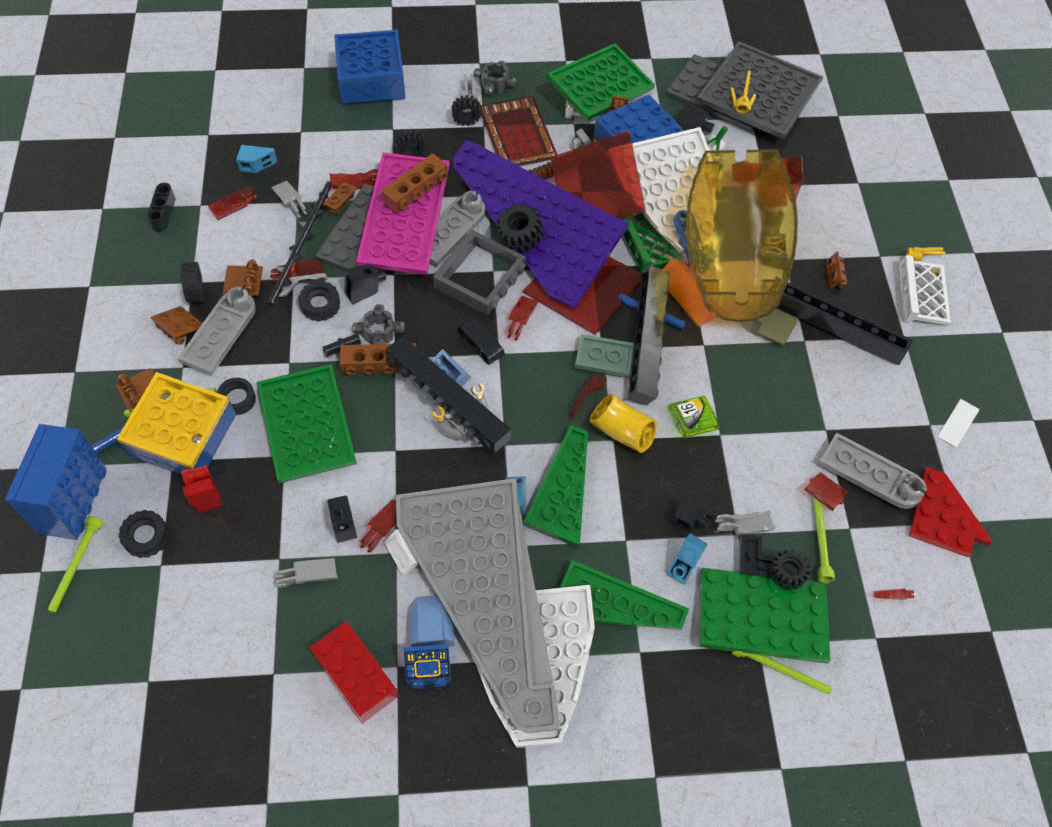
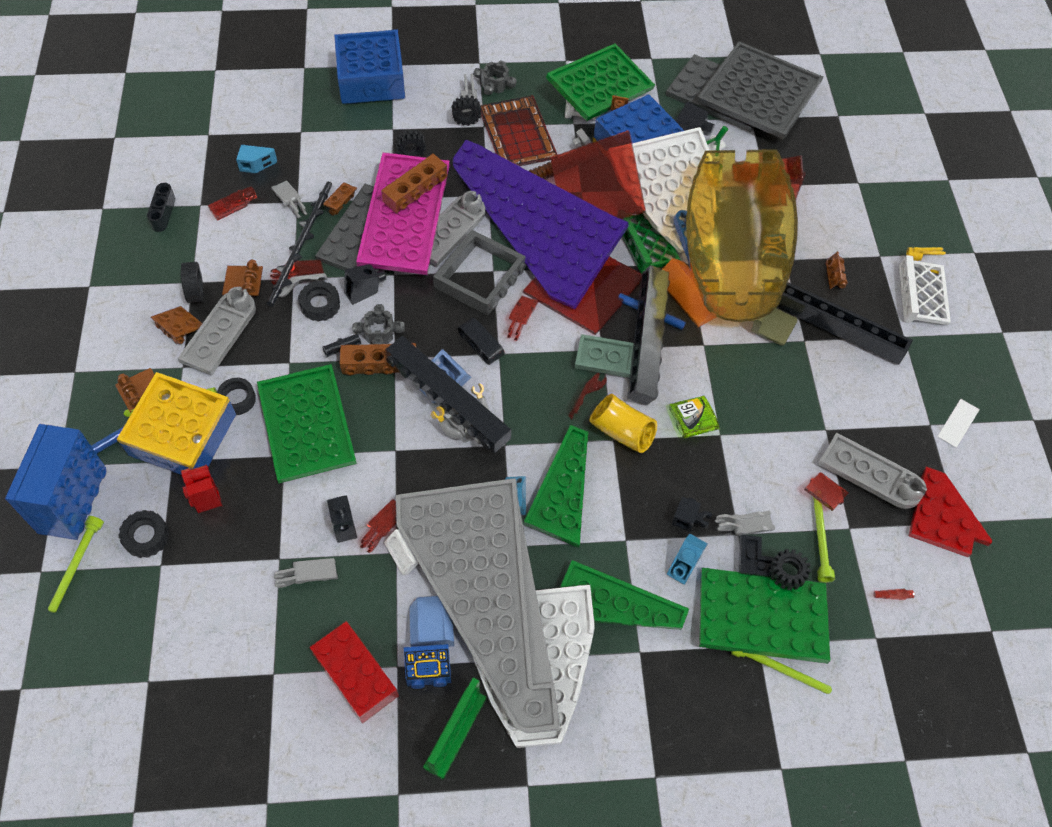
clear red arm [329,169,378,189] -> none
black tyre [496,203,544,252] -> none
yellow plant [731,71,756,114] -> none
none -> green fence [423,678,487,780]

